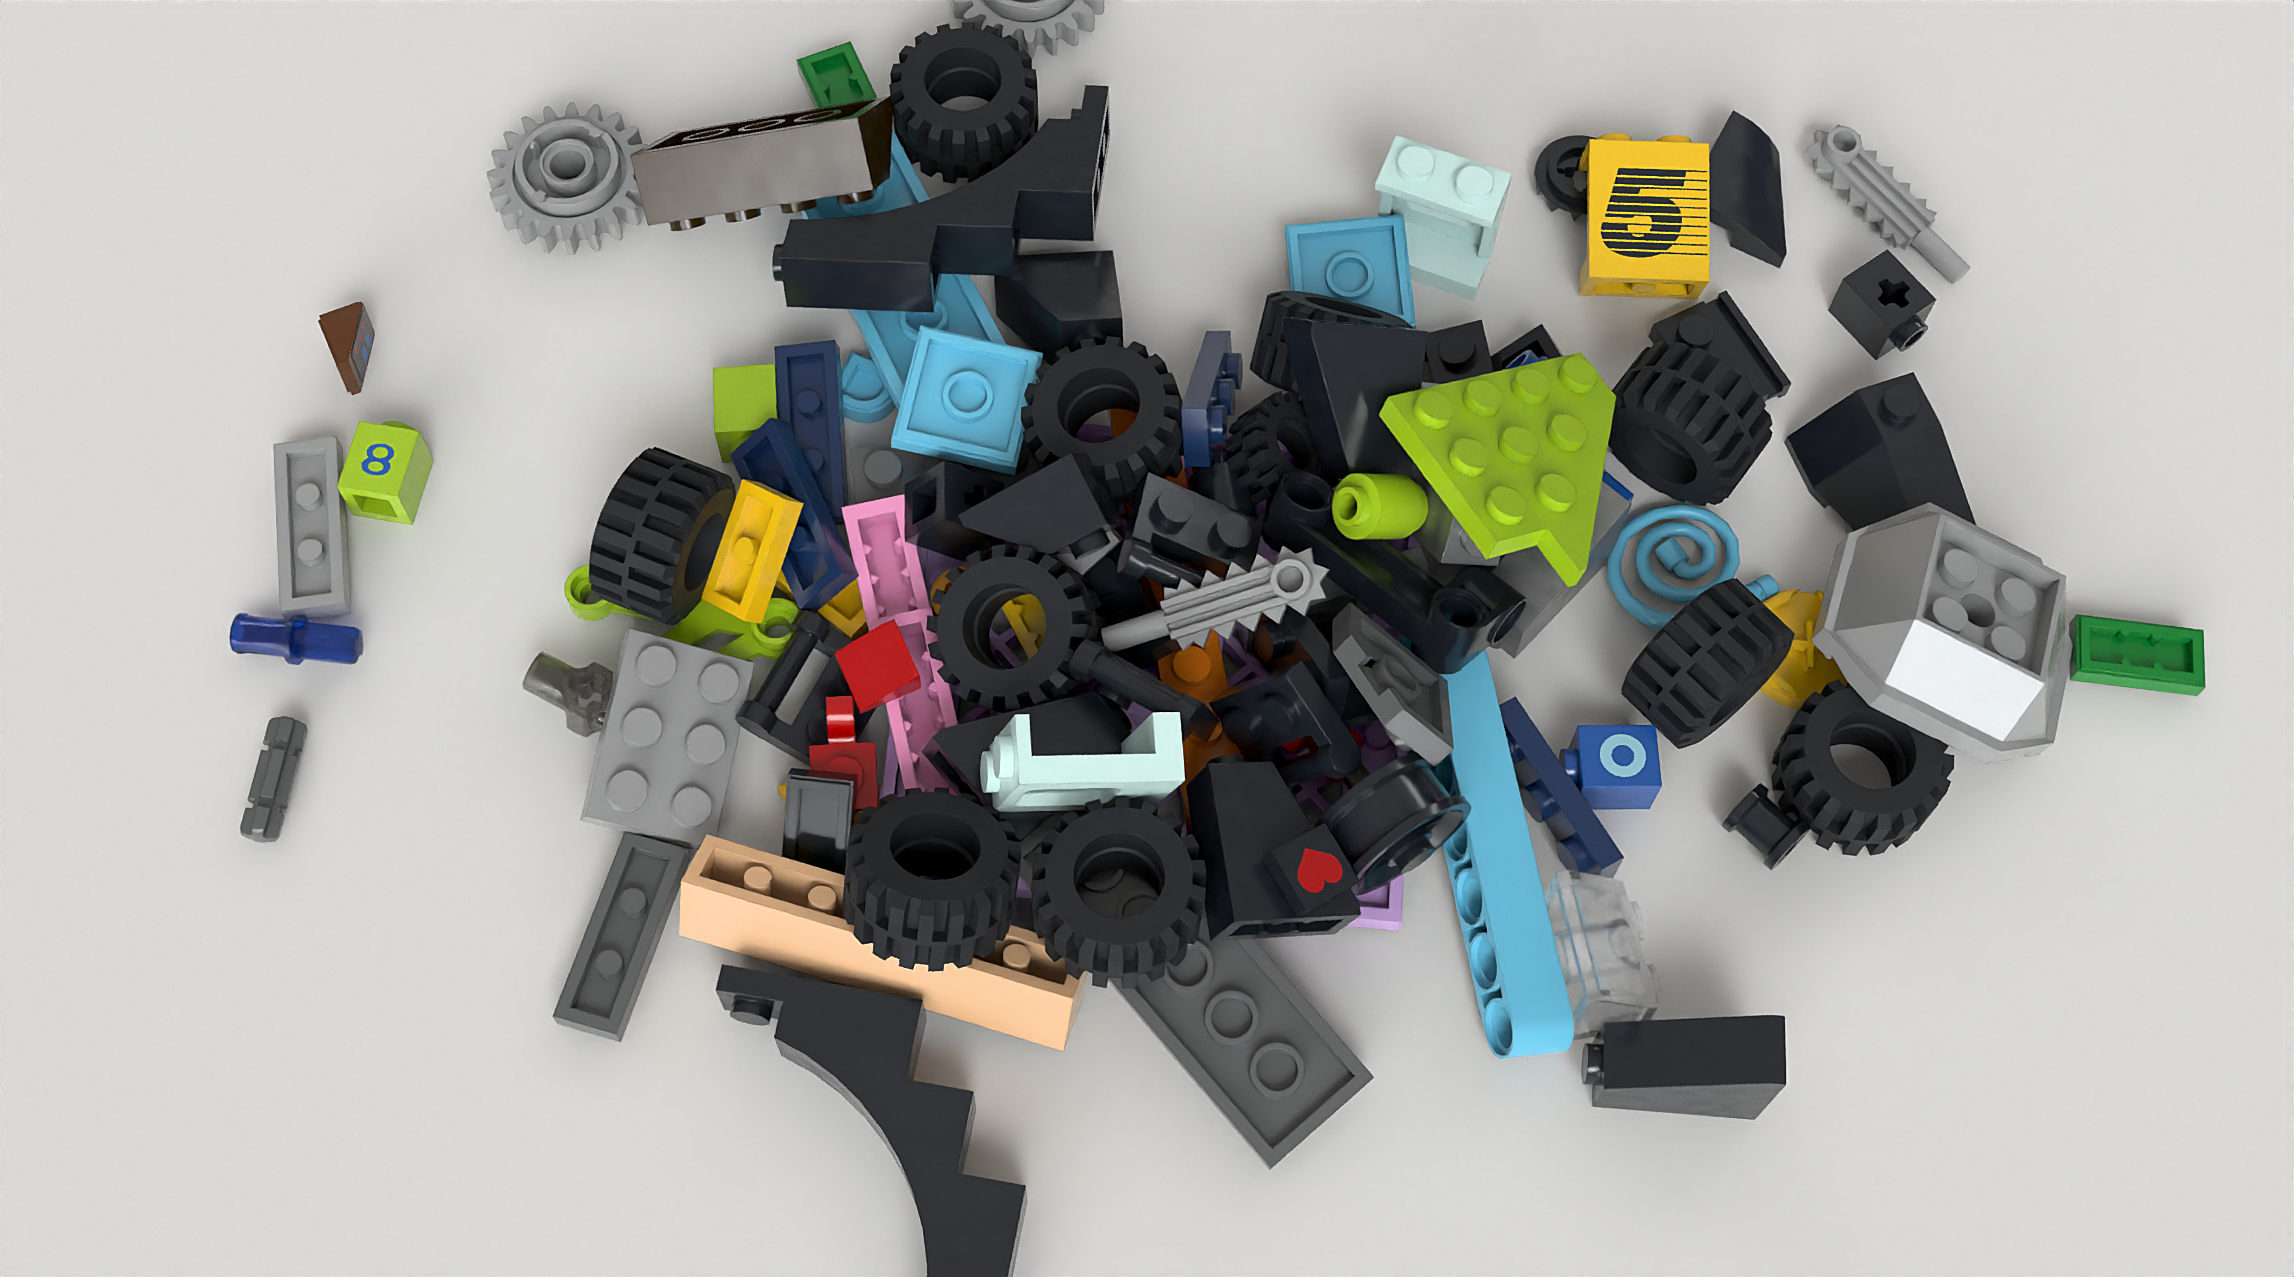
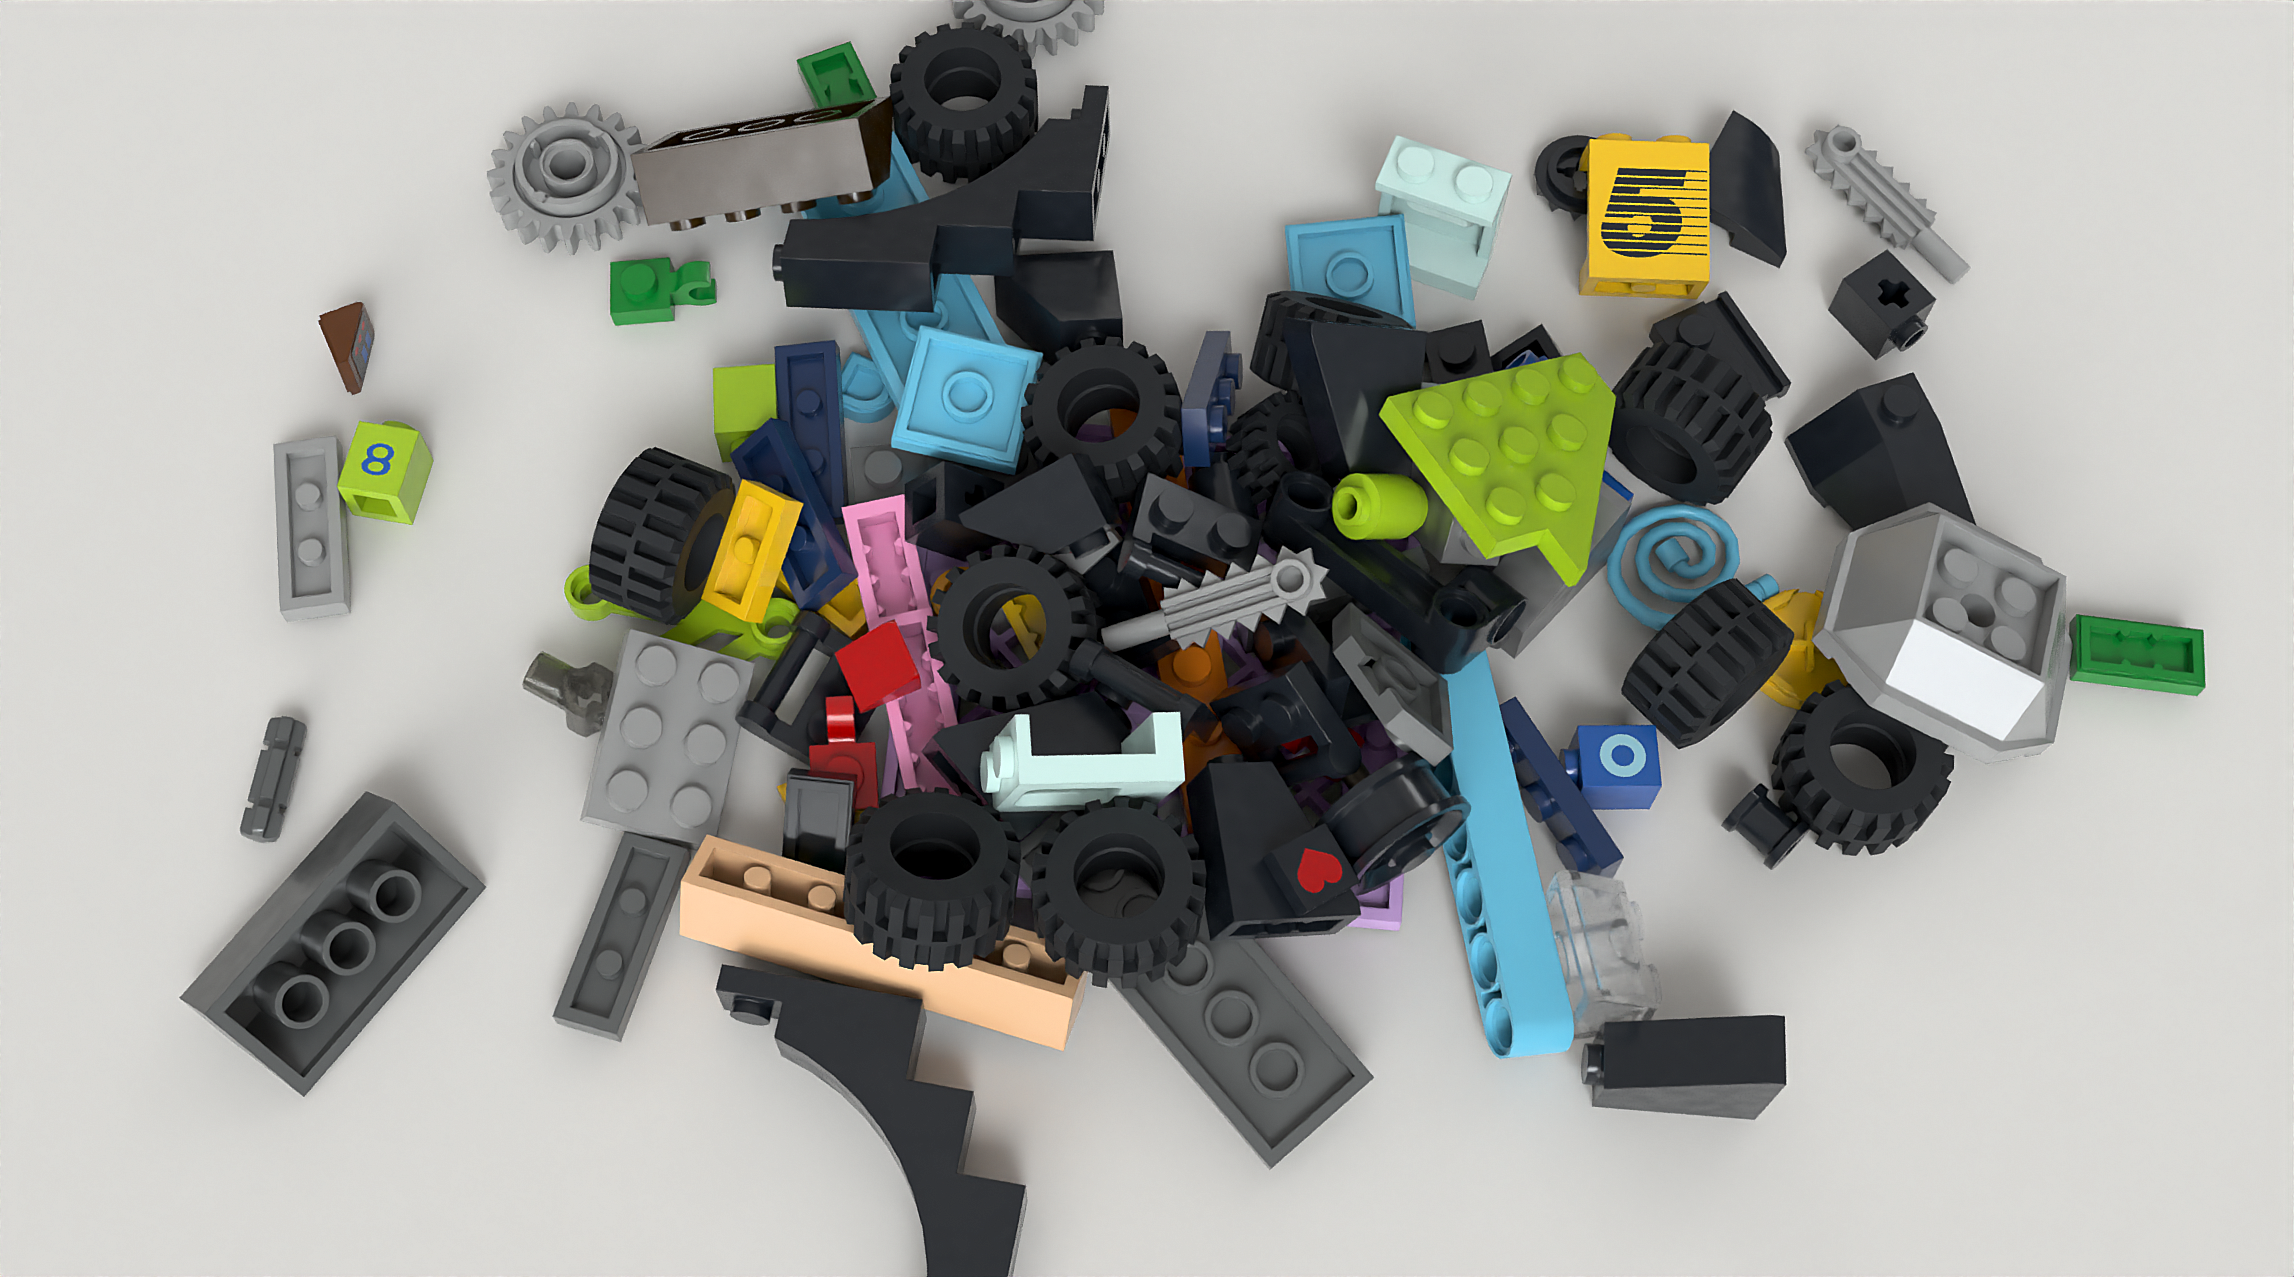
clear blue axle [229,613,364,665] -> none
none -> dark grey slope [179,791,486,1097]
none -> green plate [610,257,717,326]

